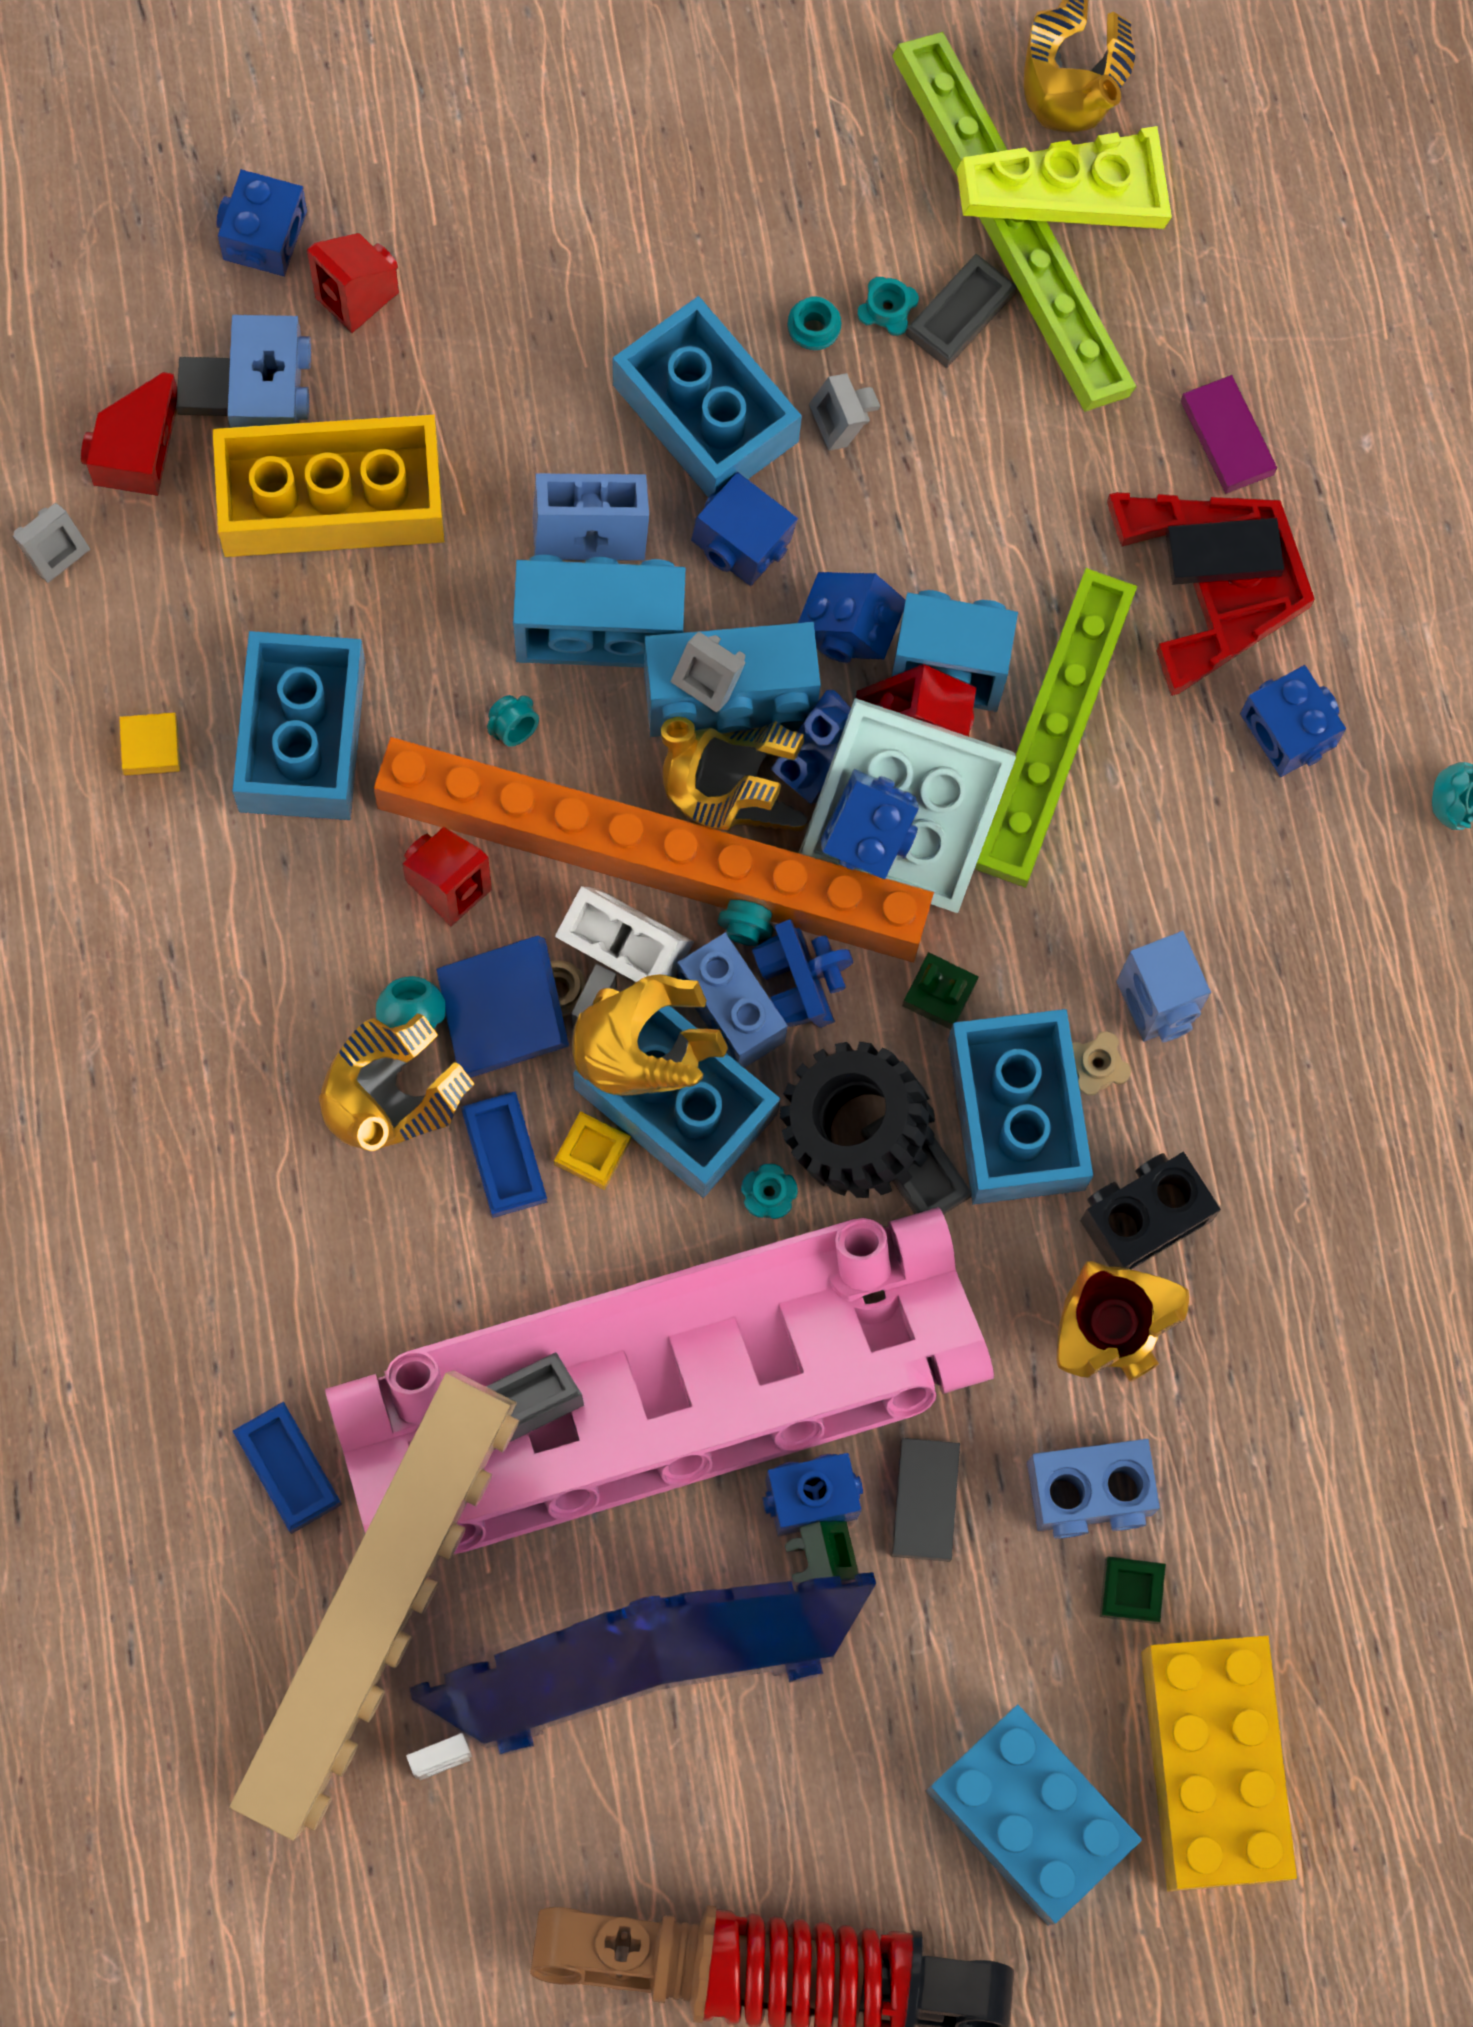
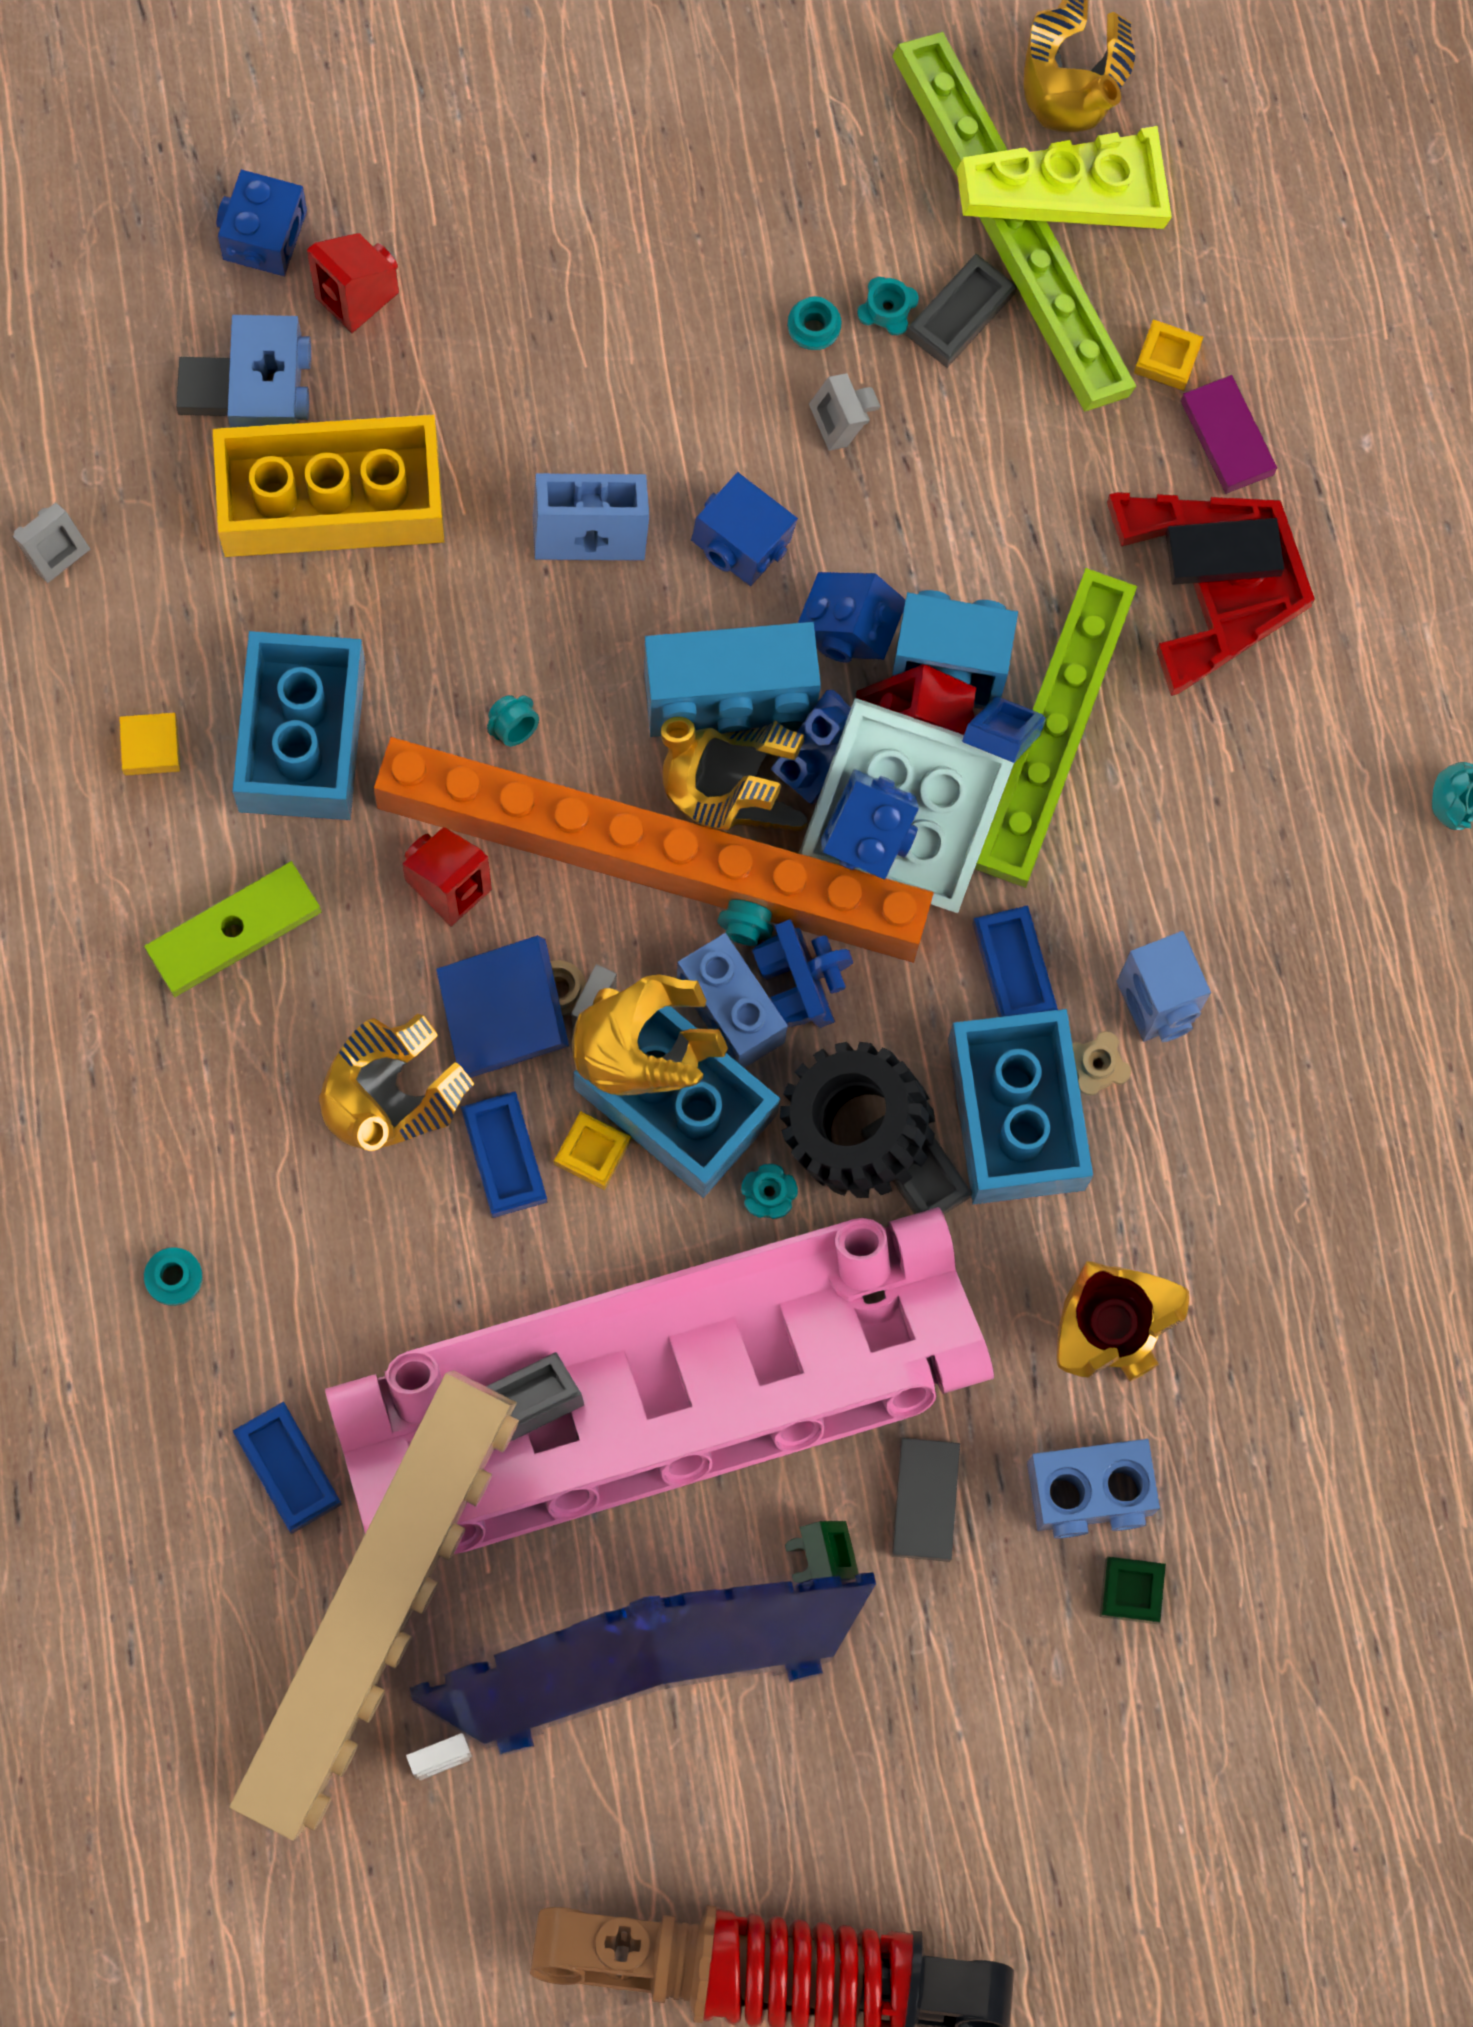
red slope [81,372,177,496] -> none
teal plate [376,976,446,1029] -> none
dark azure brick [513,555,686,668] -> none
white brick [555,886,694,982] -> none
dark azure brick [612,296,802,498] -> none
light grey tile [670,631,746,713] -> none
blue head [762,1453,863,1537] -> none
dark green tile [902,952,979,1030] -> none
dark azure brick [925,1704,1142,1926] -> none
black brick [1080,1151,1221,1270] -> none
yellow brick [1141,1635,1297,1892] -> none
blue head [1240,665,1346,777] -> none
none -> lime tile [144,861,322,998]
none -> teal plate [144,1247,203,1306]
none -> blue tile [962,697,1046,763]
none -> blue tile [972,905,1058,1017]
none -> yellow tile [1134,319,1204,391]

